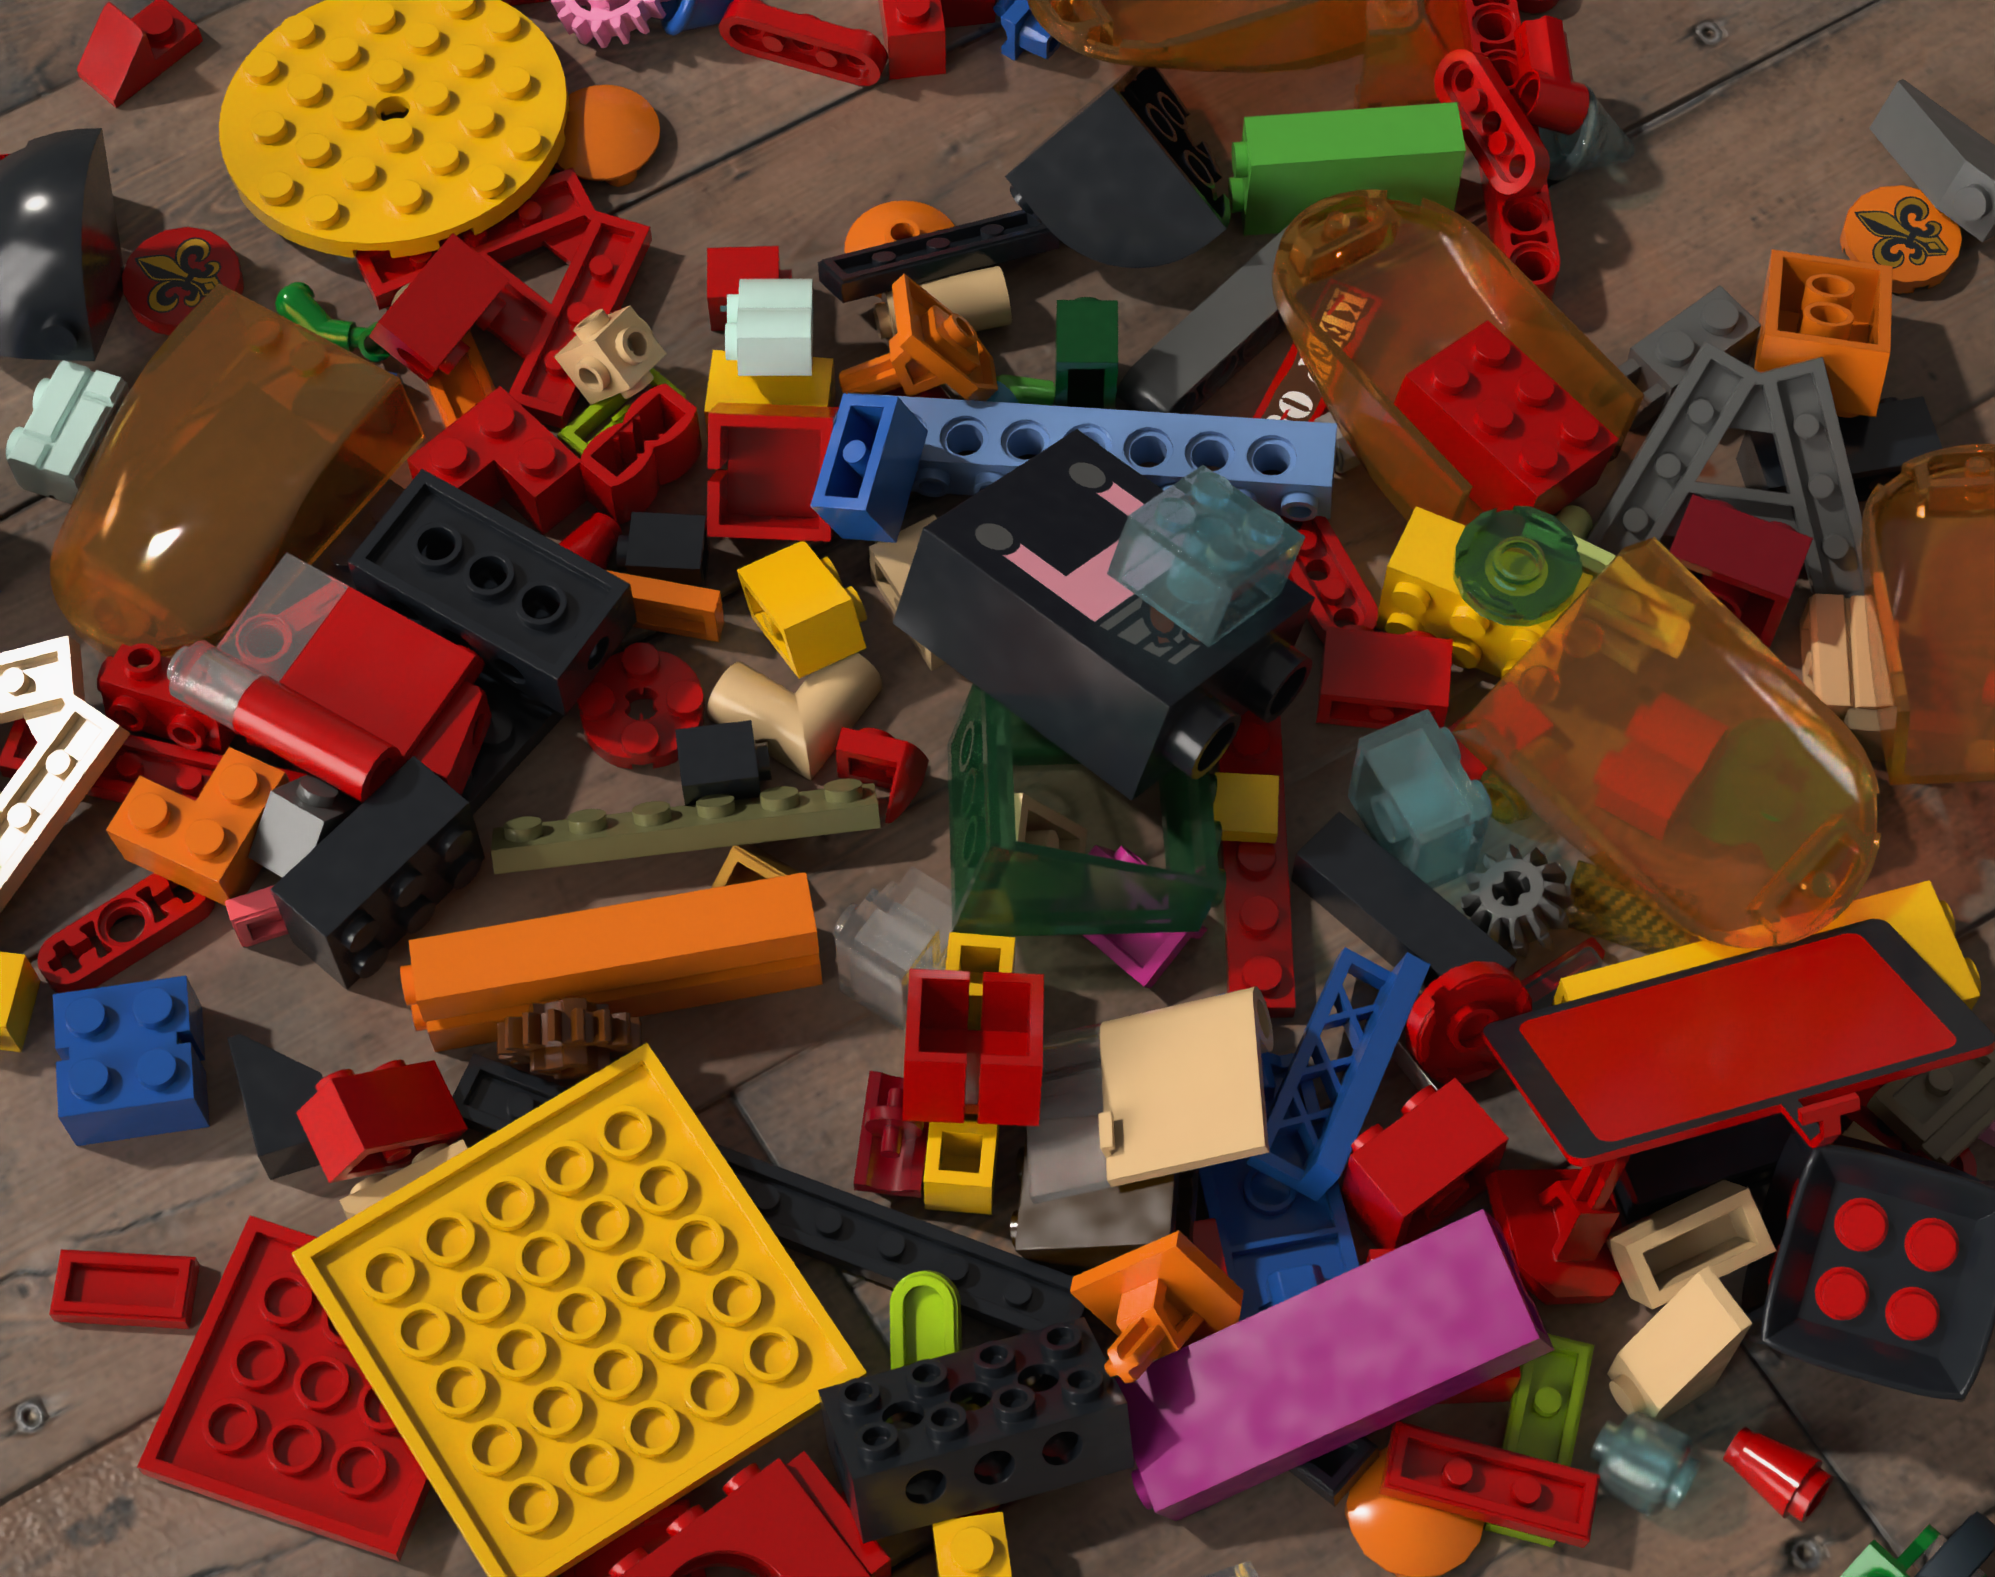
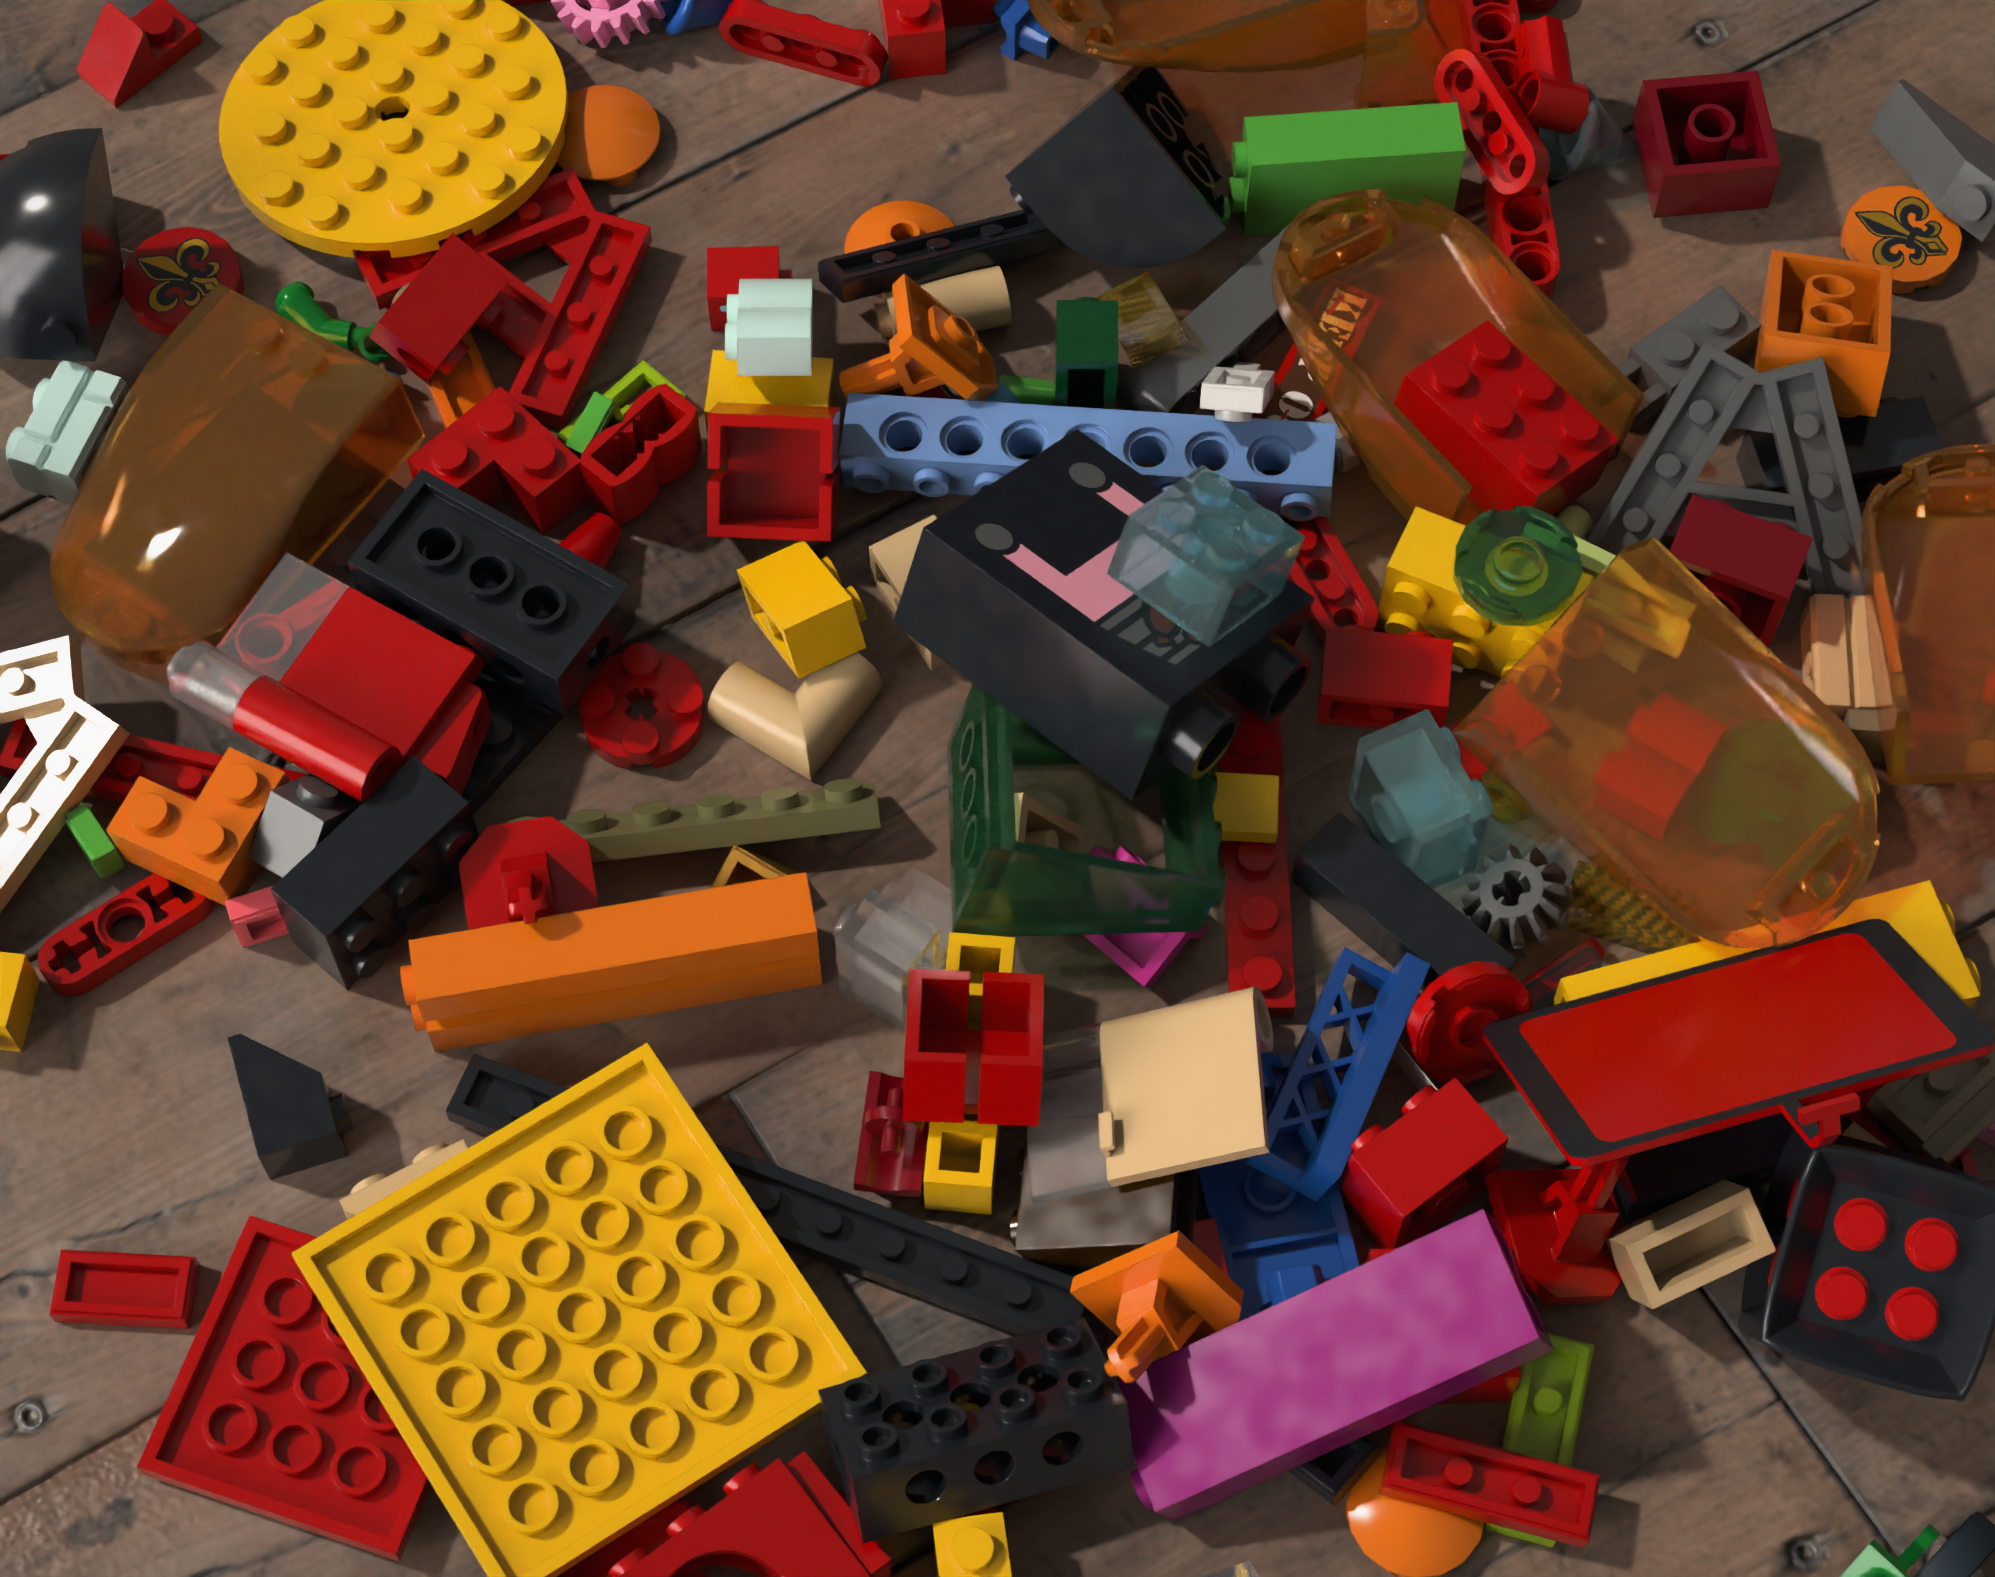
blue piece [53,975,210,1146] -> none
red brick [97,643,267,755] -> none
red brick [296,1059,468,1183] -> none
reddish brown gear [497,998,642,1079] -> none
tan brick [554,305,666,405] -> none
orange tile [606,570,724,642] -> none
black brick [616,512,710,588] -> none
black brick [675,720,772,806] -> none
blue brick [810,393,928,543] -> none
red plate [835,727,929,824] -> none
lime tile [890,1270,962,1370] -> none
clear light blue head [1590,1411,1701,1516] -> none
tan slope [1607,1265,1753,1430] -> none
red cone [1723,1426,1833,1523] -> none
none -> bright green tile [65,803,125,880]
none -> red piece [458,816,599,930]
none -> bright green tile [565,391,622,456]
none -> clear yellow tile [1097,271,1188,368]
none -> white hinge [1200,362,1275,422]
none -> dark red brick [1632,70,1782,218]

